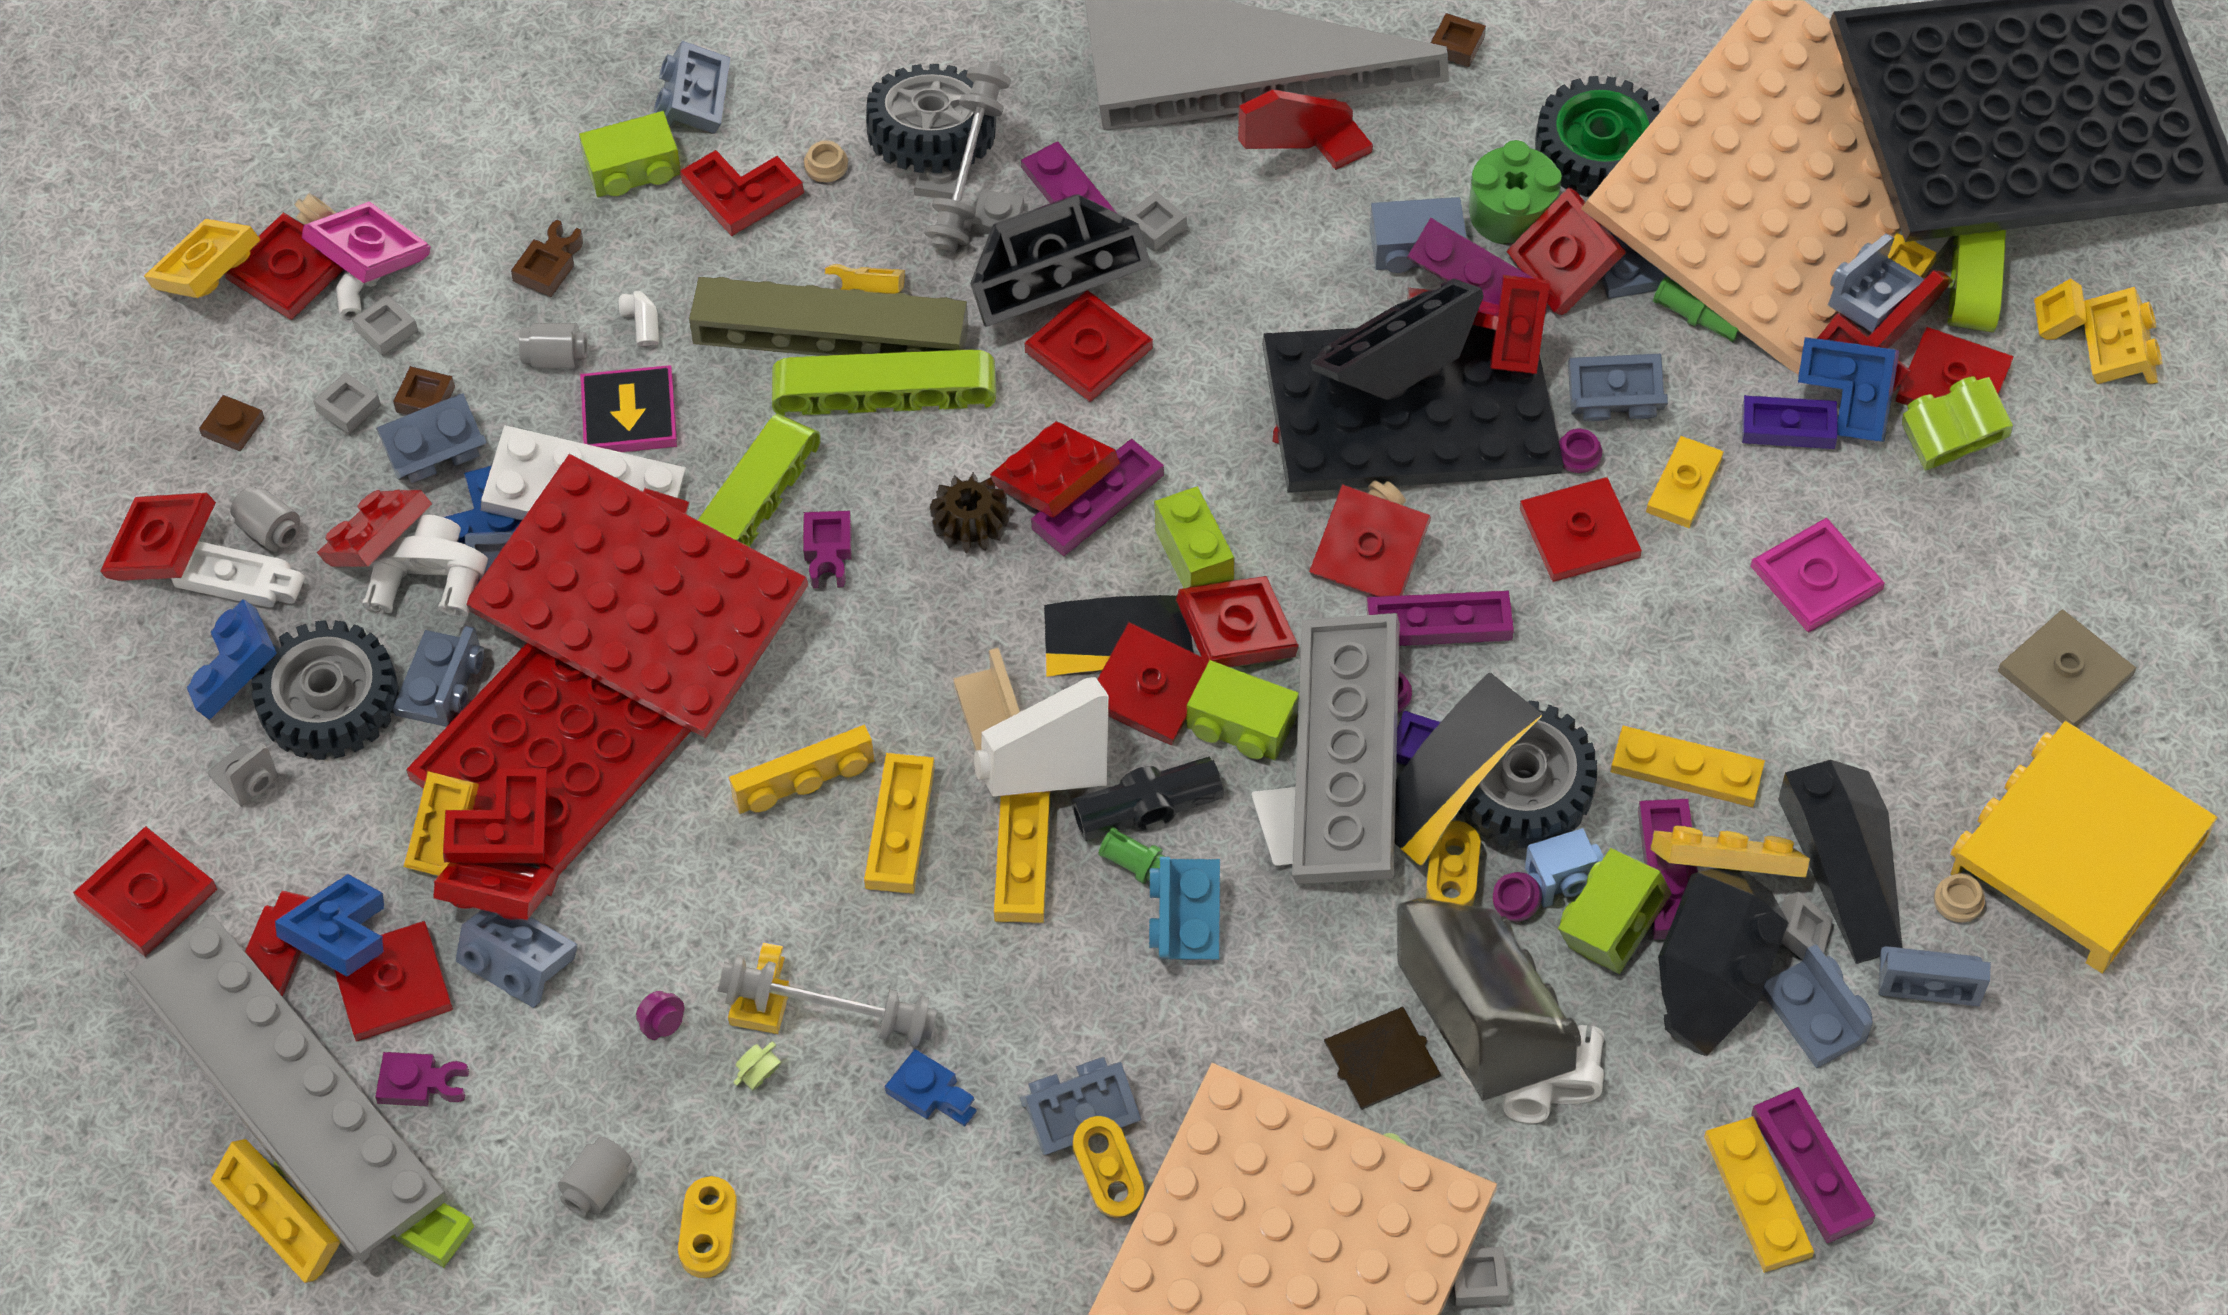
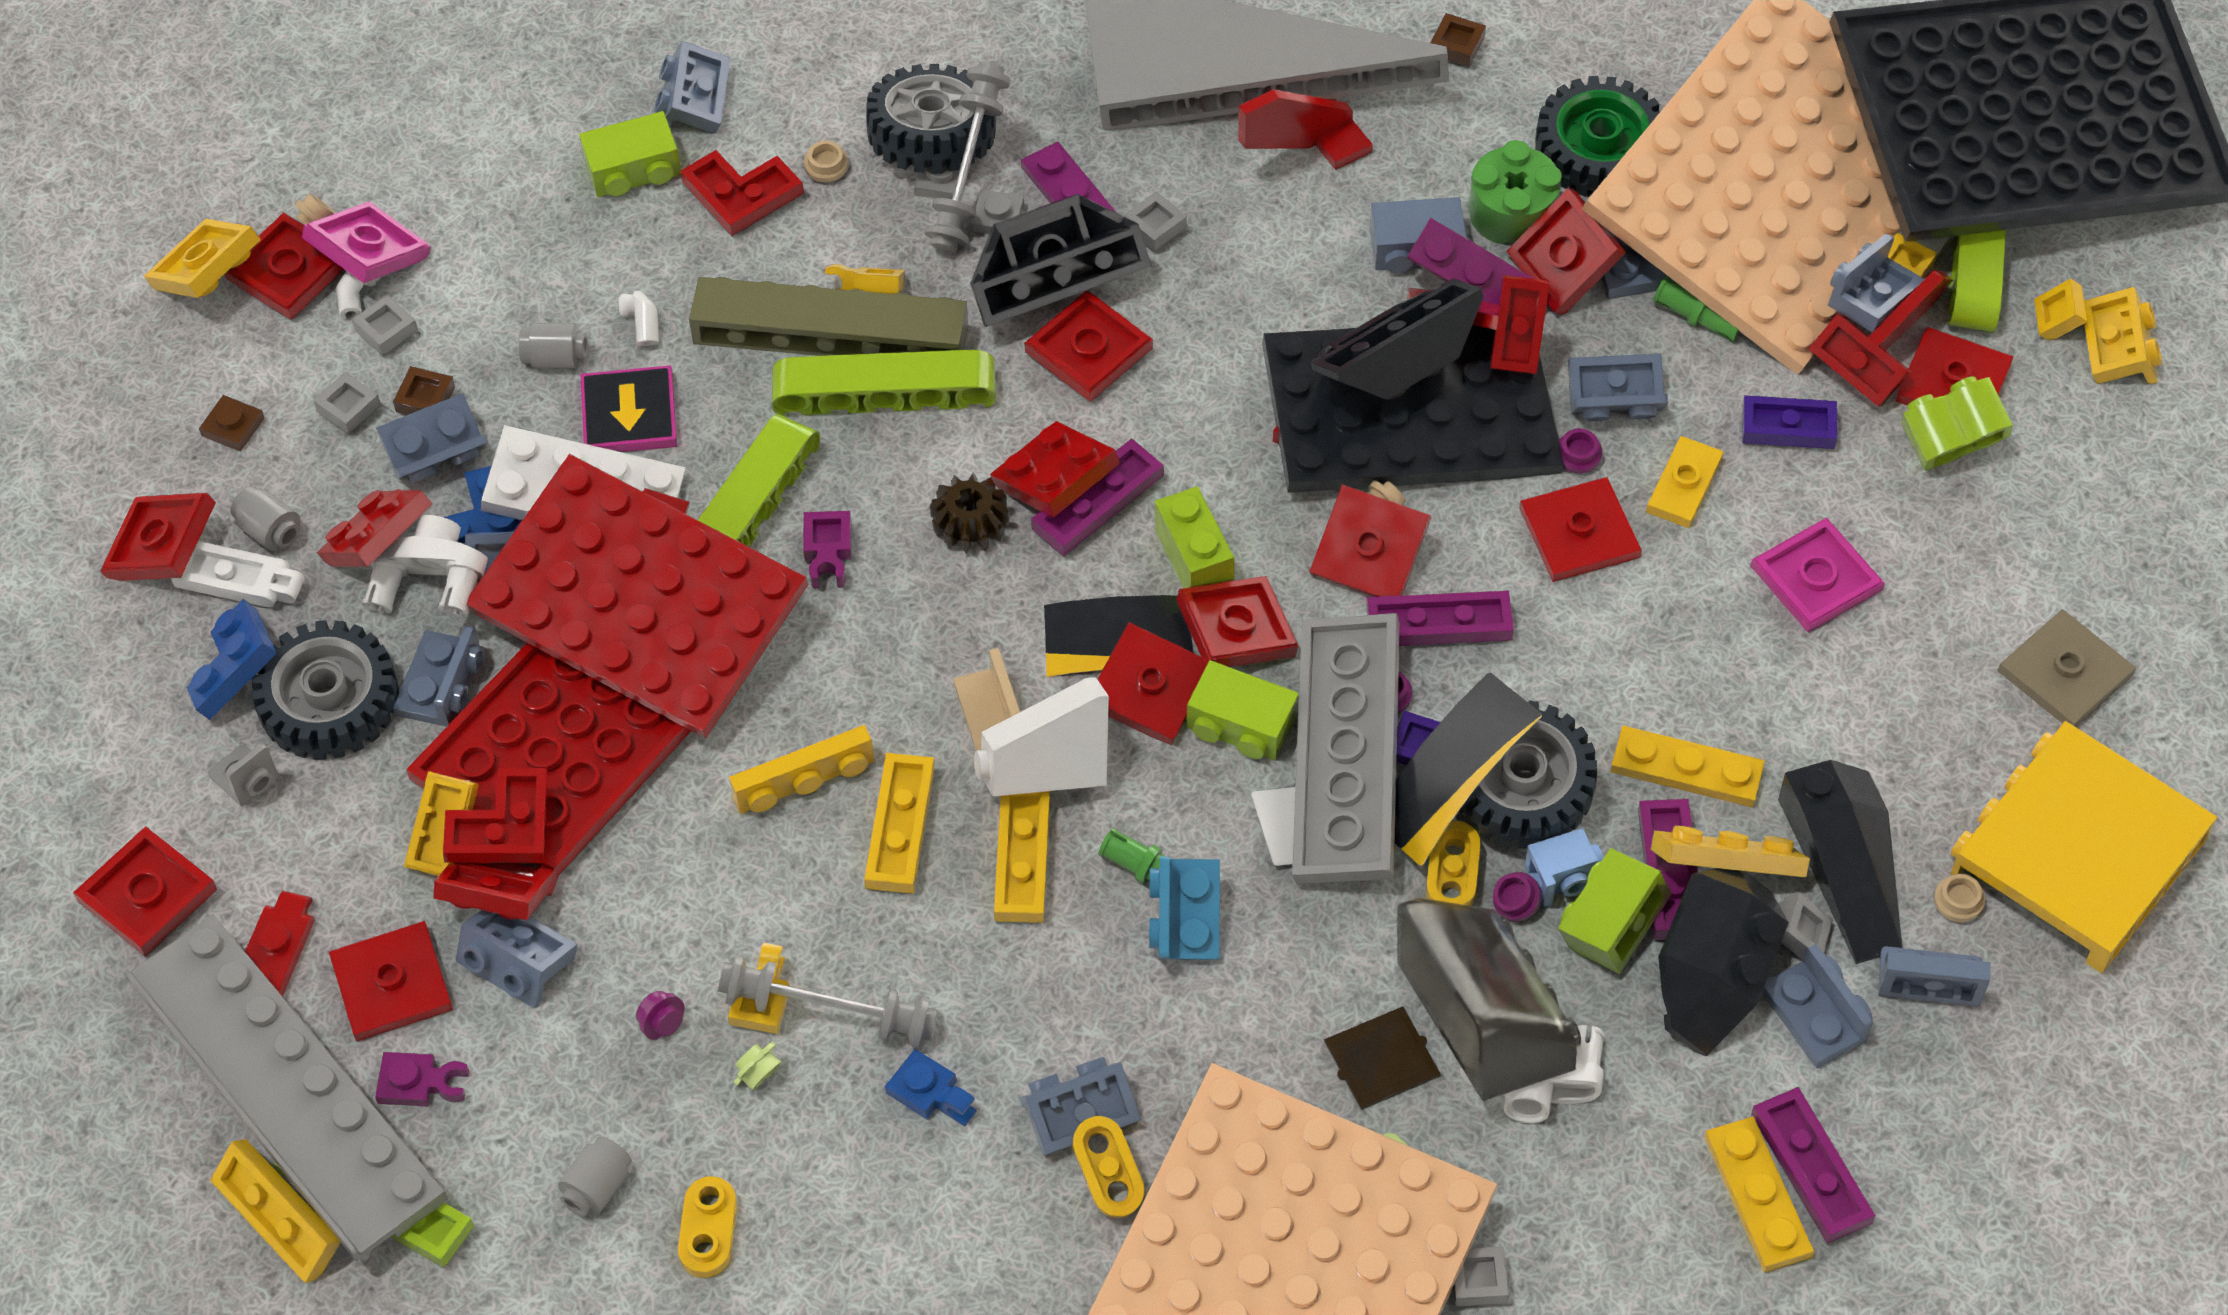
blue plate [275,874,384,976] -> none
reddish brown plate [511,220,583,297] -> none
black piece [1071,756,1224,841] -> none
blue plate [1798,337,1899,442] -> none

